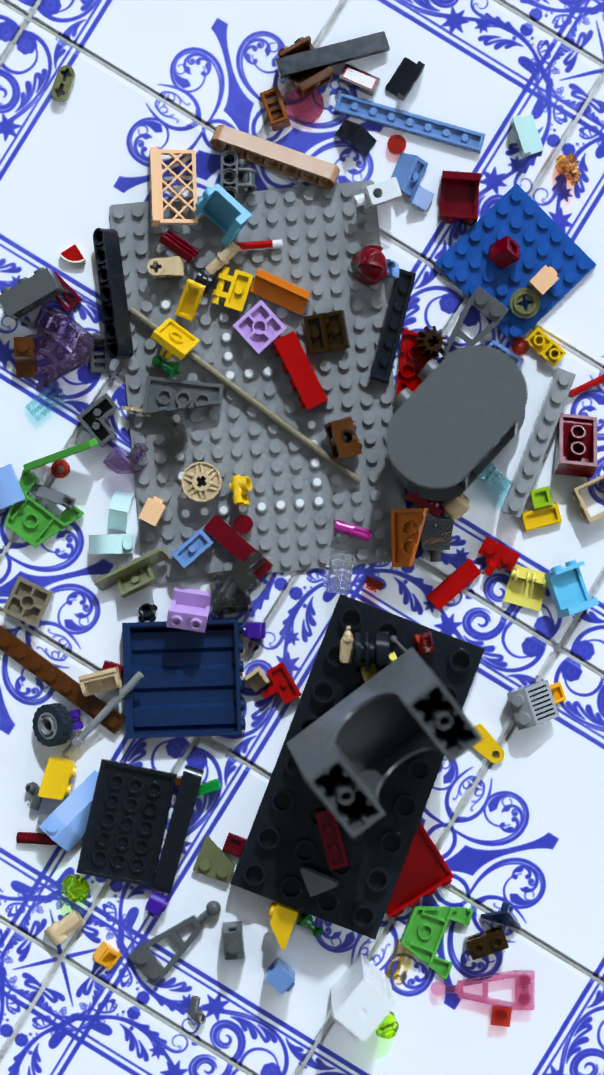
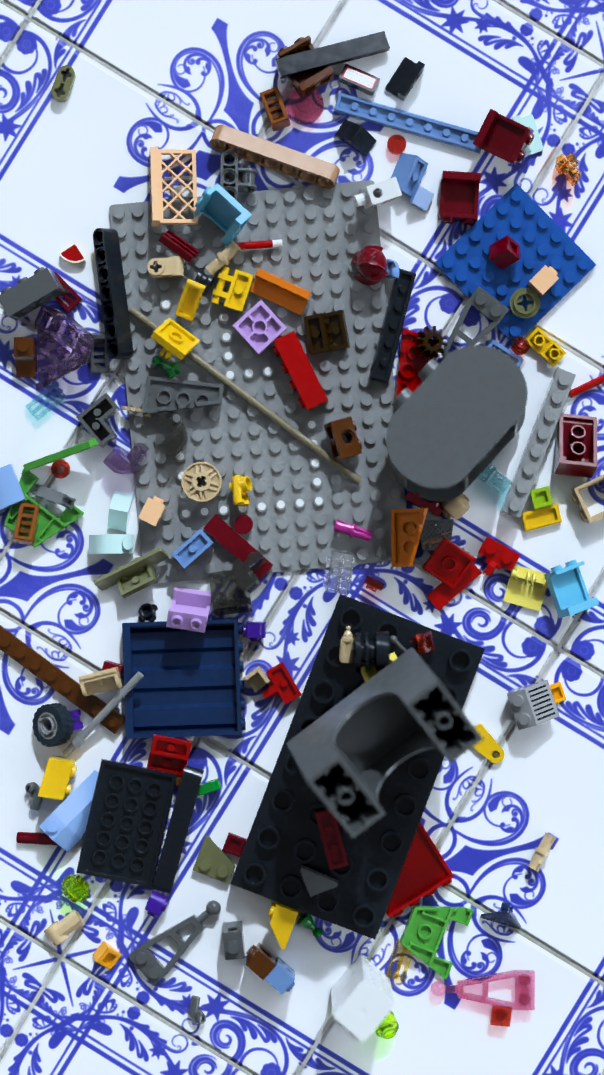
dark tan piece [2,576,55,628] -> none
dark brown brick [465,925,509,960] -> none
none -> dark orange slope [13,502,40,545]
none -> red slope [147,734,192,776]
none -> reddish brown brick [246,943,276,980]
none -> red tile [422,537,476,590]
none -> dark red panel [473,108,535,166]
none -> tan pin [527,832,556,872]

